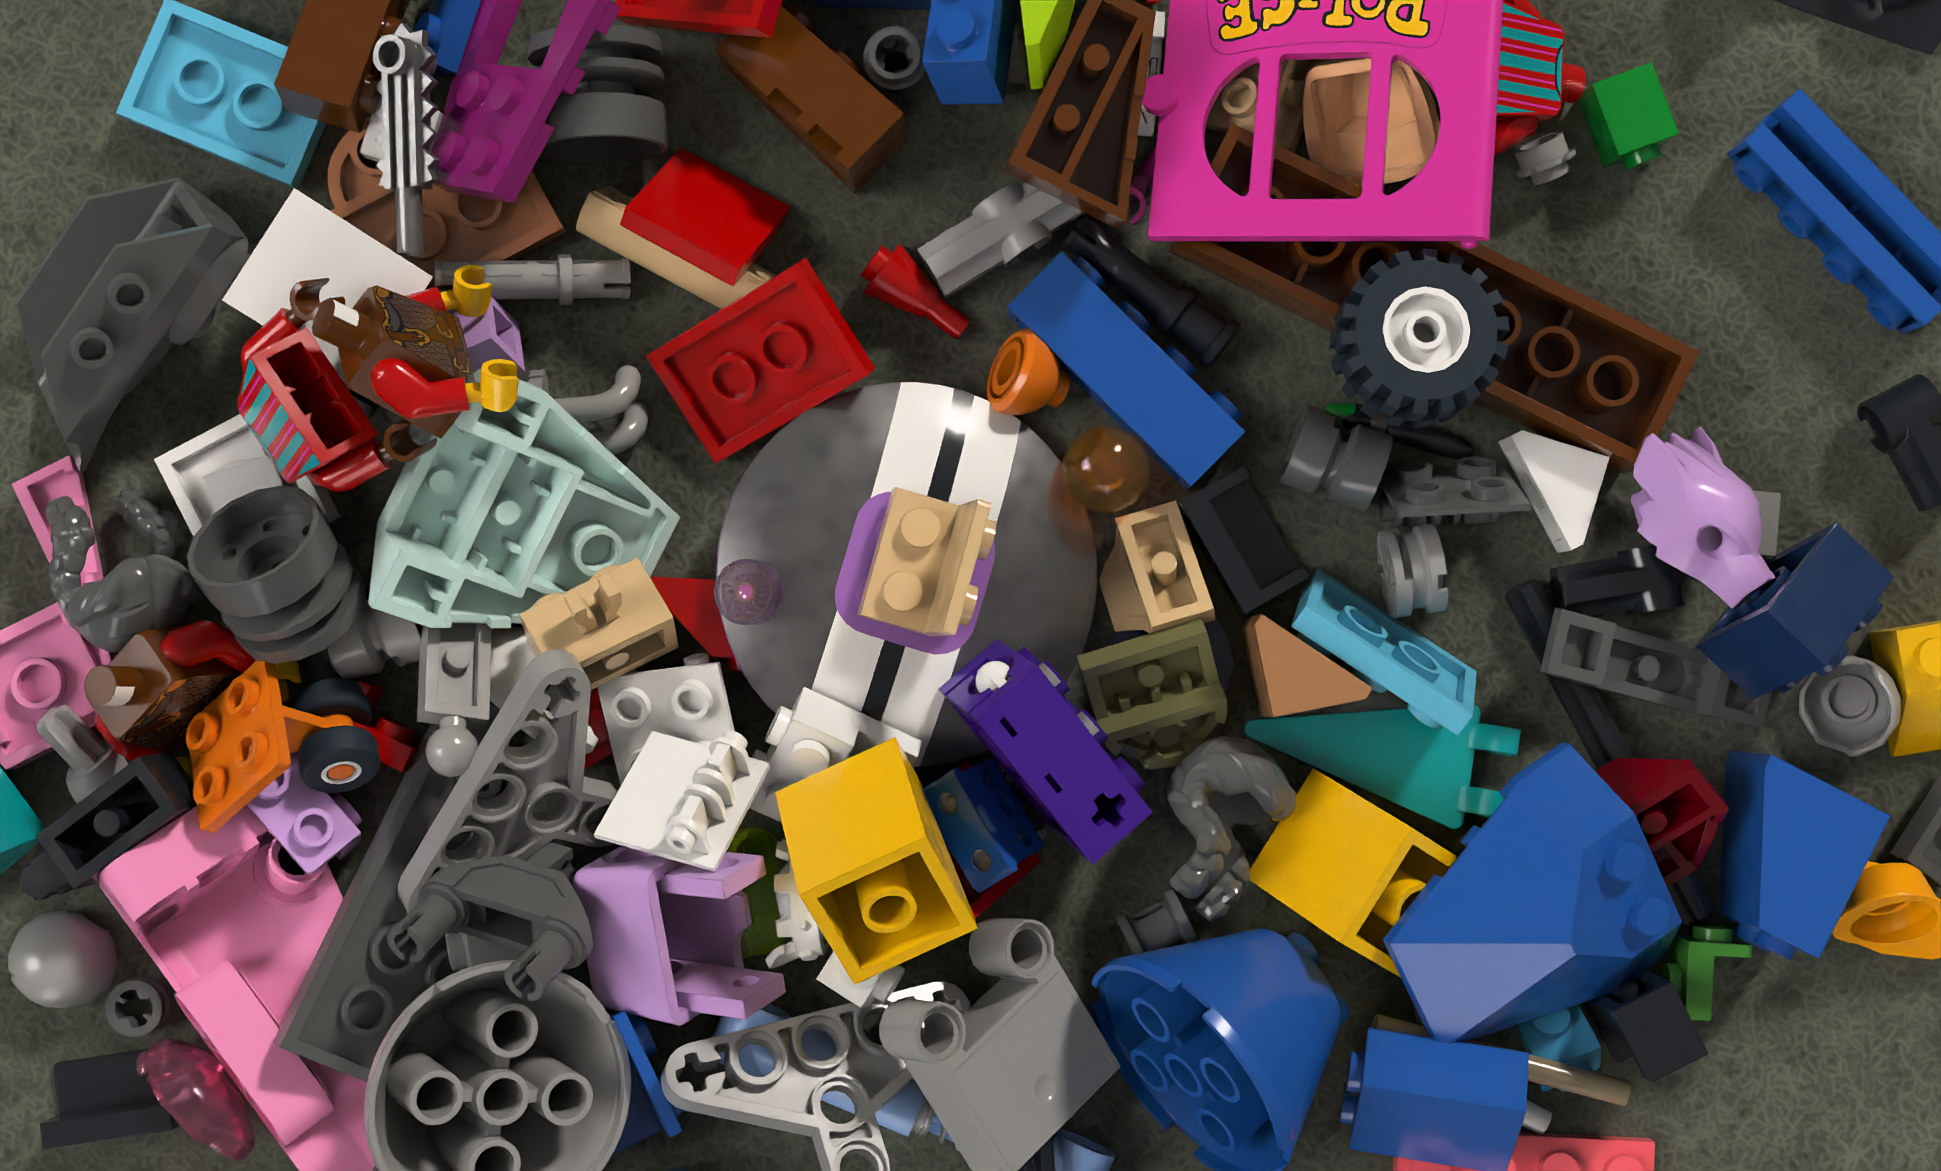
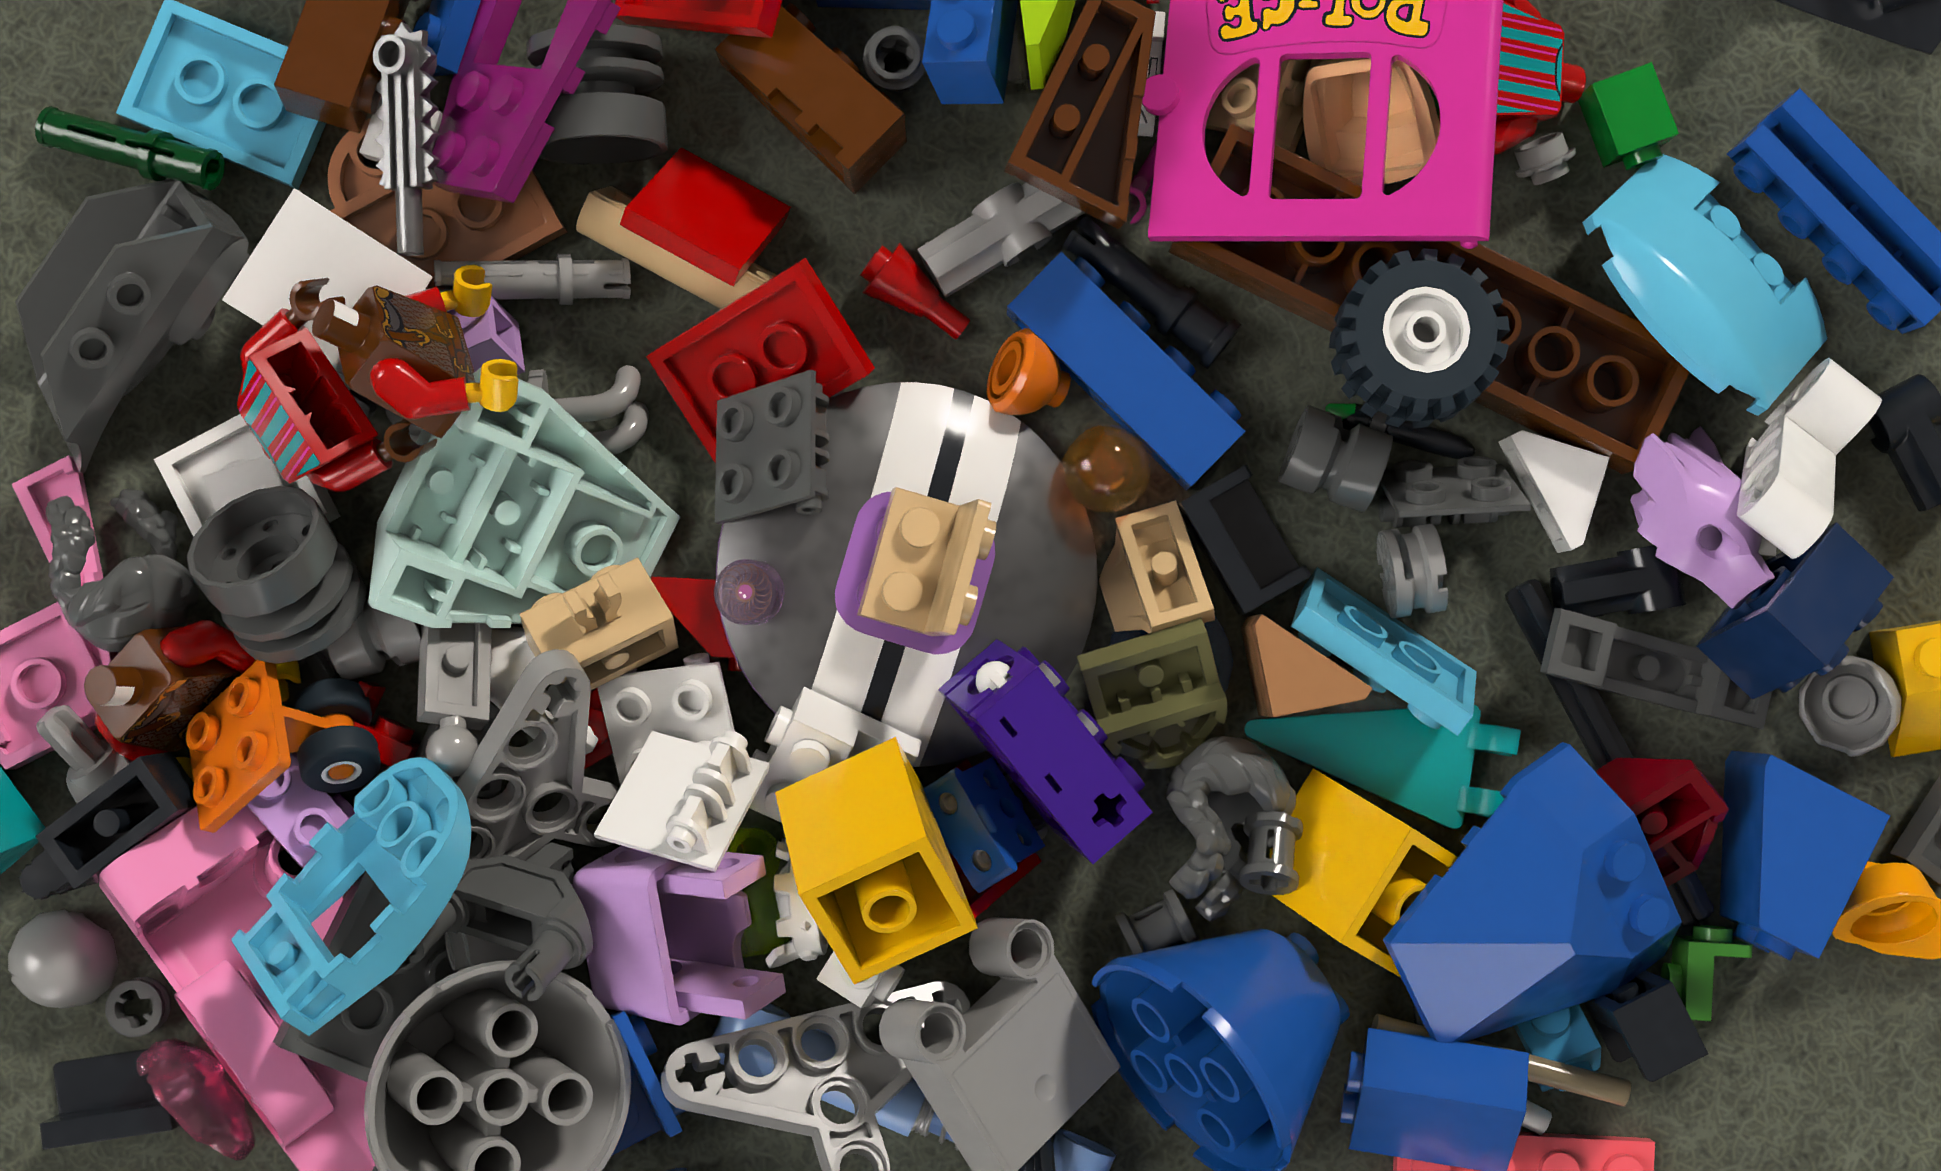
none -> dark green pin [35,106,225,191]
none -> medium azure slope [231,757,471,1036]
none -> dark grey hinge [715,370,829,524]
none -> dark grey bush [1239,811,1303,895]
none -> medium azure slope [1582,154,1827,416]
none -> white beam [1737,358,1882,559]

